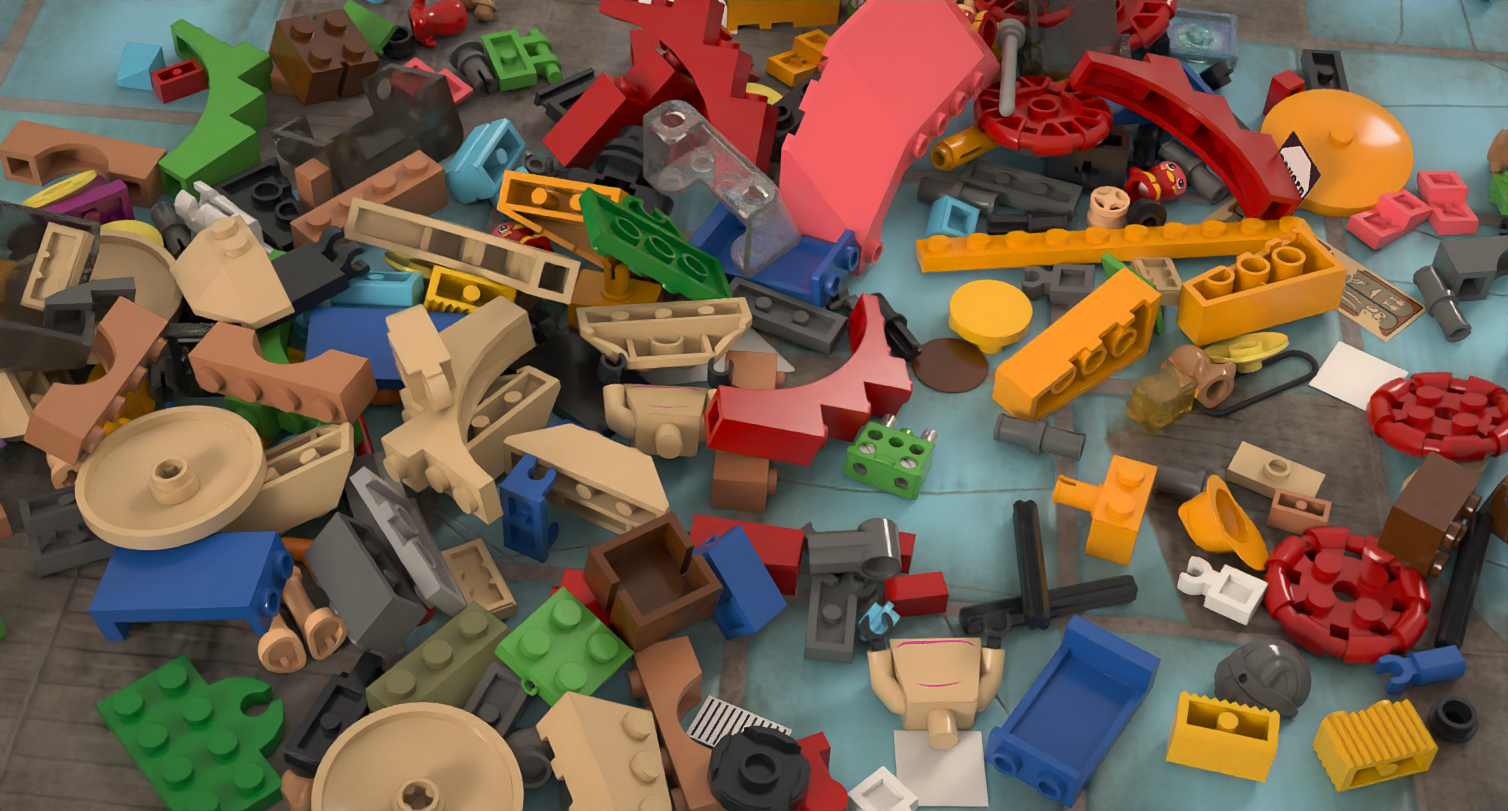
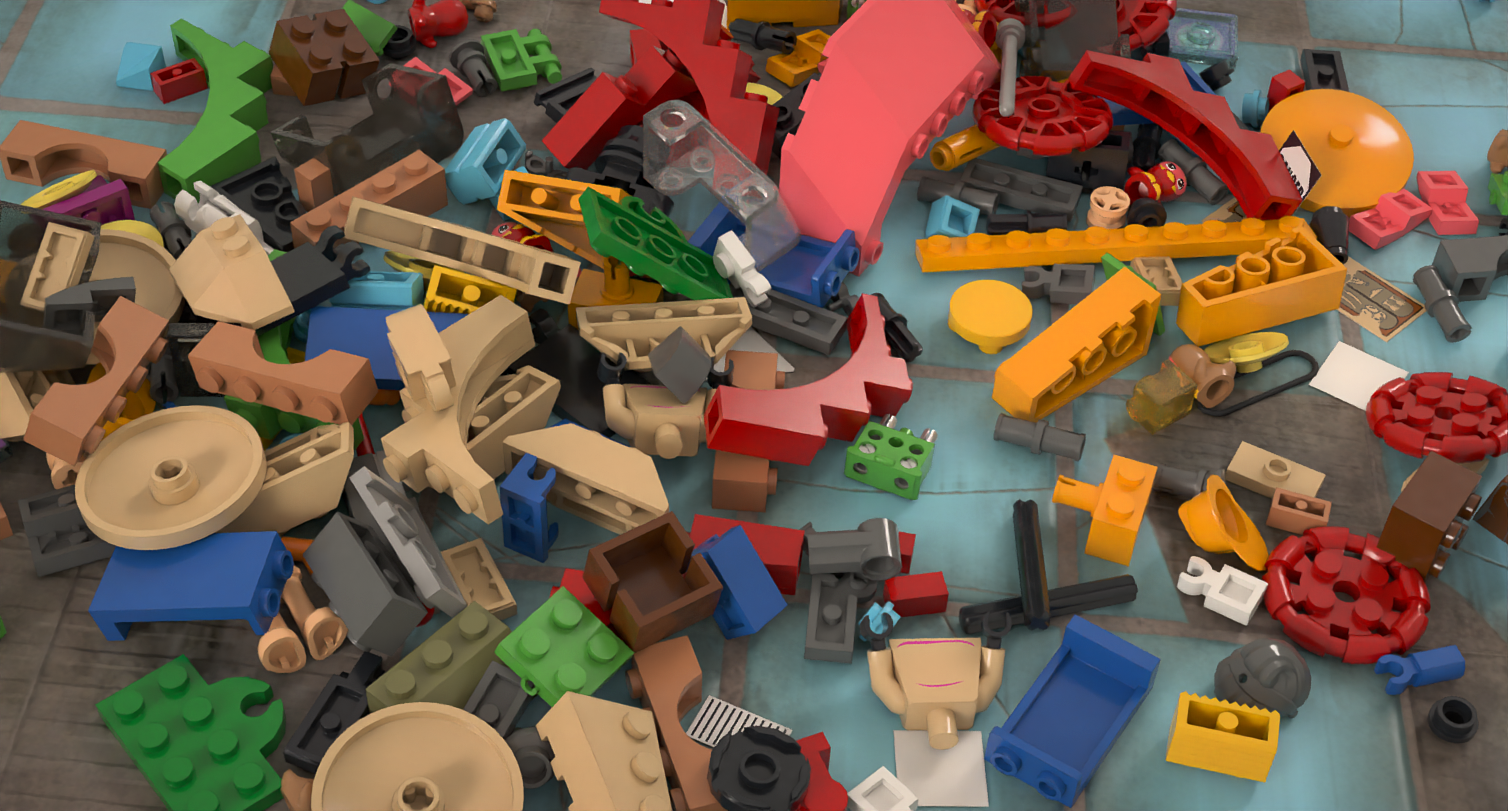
reddish brown sticker [913,338,988,393] -> none
yellow brick [1312,699,1438,792] -> none
black axle [1434,511,1493,651] -> none
none -> dark grey brick [648,326,711,404]
none -> white plate [713,230,772,307]
none -> black axle [728,18,797,55]
none -> medium azure plate [1242,90,1269,127]
none -> black cone [1309,206,1349,265]

